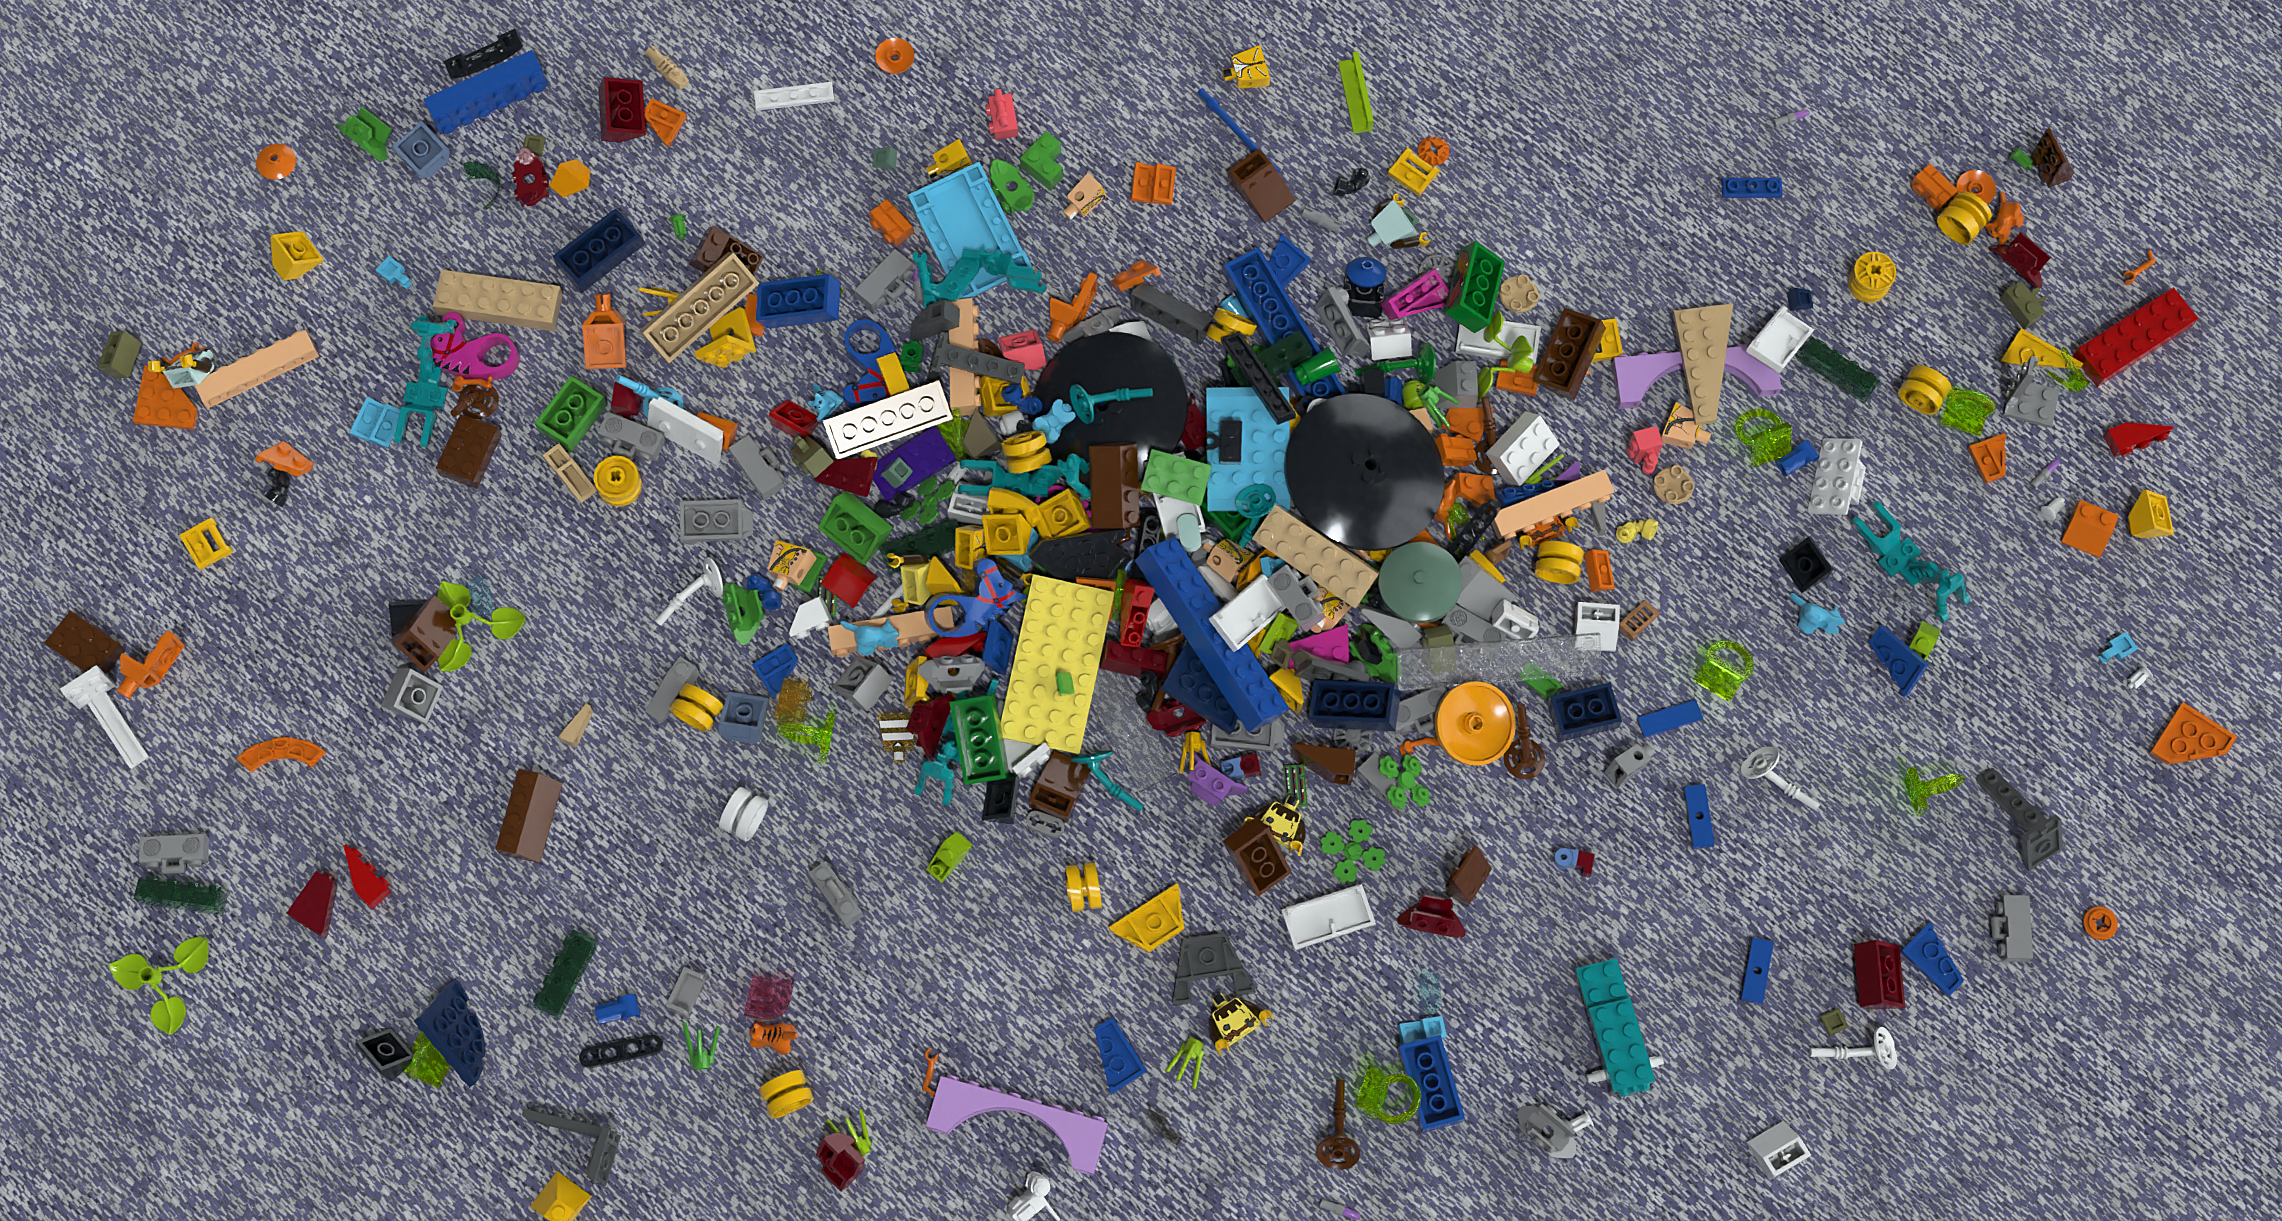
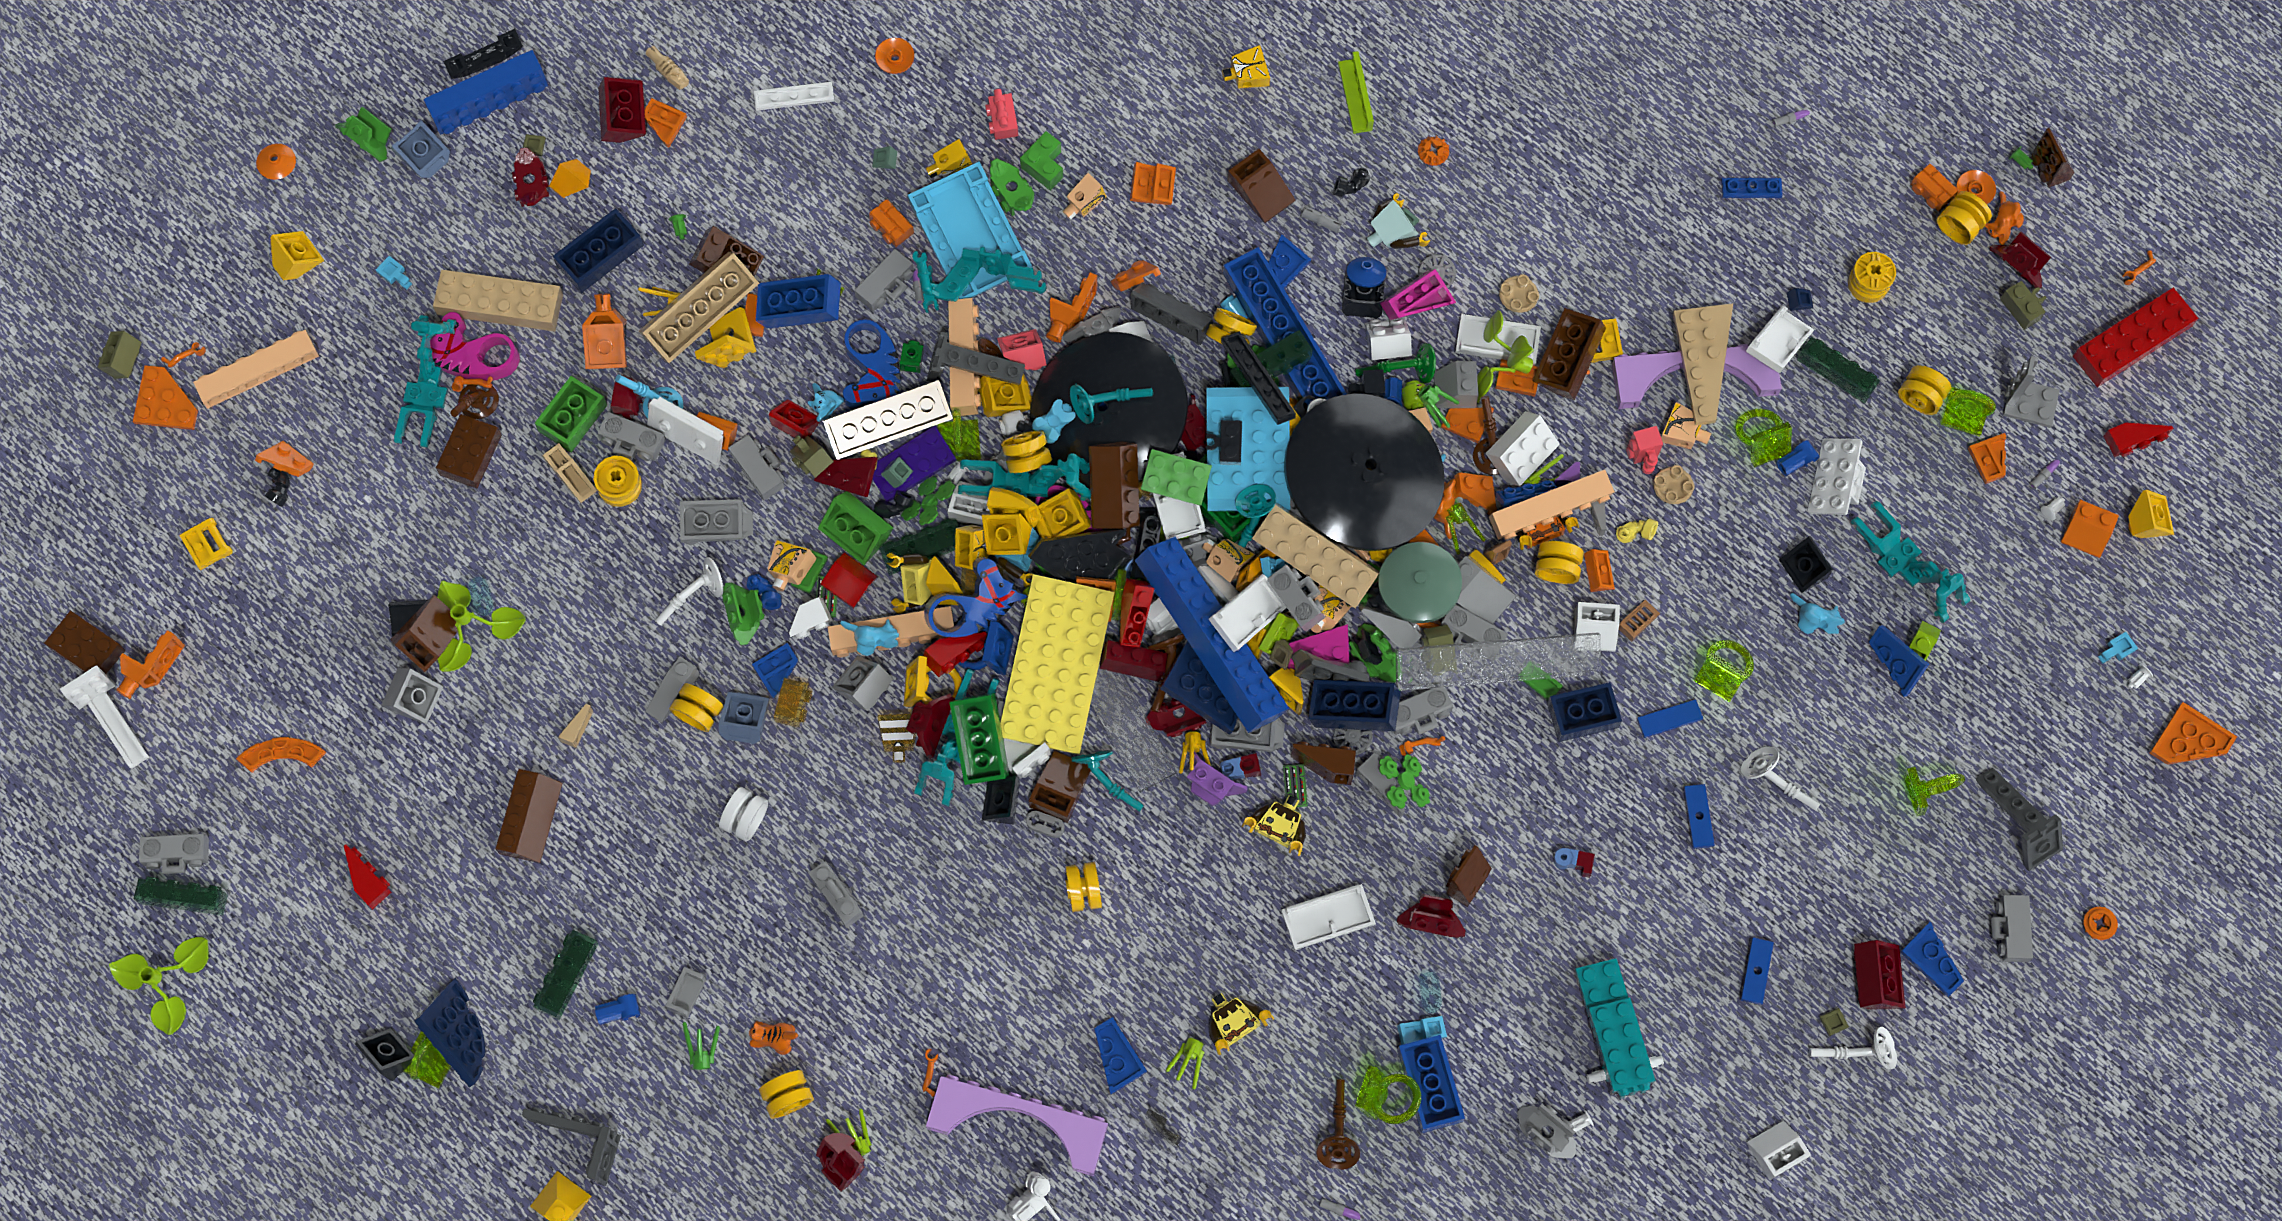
torso [148,349,214,389] -> none
dark red slope [286,871,338,939] -> none
medium azure slope [349,397,400,448] -> none
clear green piece [463,162,500,210] -> none
black beam [579,1035,663,1069] -> none
clear pink brick [744,976,795,1020] -> none
clear neon green tile [777,712,836,764] -> none
white bar [870,584,903,619] -> none
yellow slope [876,352,910,396] -> none
dark grey slope [910,300,960,341] -> none
light grey piece [919,655,985,694] -> none
lime slope [926,832,973,883] -> none
dark tan slope [962,409,1002,460] -> none
blue arm [1001,384,1042,415] -> none
bright green slope [1055,673,1075,696] -> none
yellow wing [1109,883,1184,953] -> none
black arm [1135,670,1159,714] -> none
dark grey wing [1172,933,1256,1006] -> none
light aqua tile [1177,514,1201,552] -> none
blue bar [1197,88,1280,173] -> none
reddish brown brick [1222,817,1292,897] -> none
green plant [1293,347,1341,386] -> none
light grey slope [1314,286,1372,358] -> none
bright green plant [1321,820,1386,883] -> none
yellow plate [1388,148,1440,197] -> none
orange brick [1434,434,1477,467] -> none
light orange dish [1434,682,1516,765] -> none
green brick [1444,241,1505,333] -> none
black beam [1447,499,1500,563] -> none
white brick [1492,599,1539,644] -> none
reddish brown dish [1504,704,1545,779] -> none
light grey torso [1604,744,1654,789] -> none
yellow wing [2000,328,2084,370] -> none
clear neon green plant [2047,347,2090,393] -> none

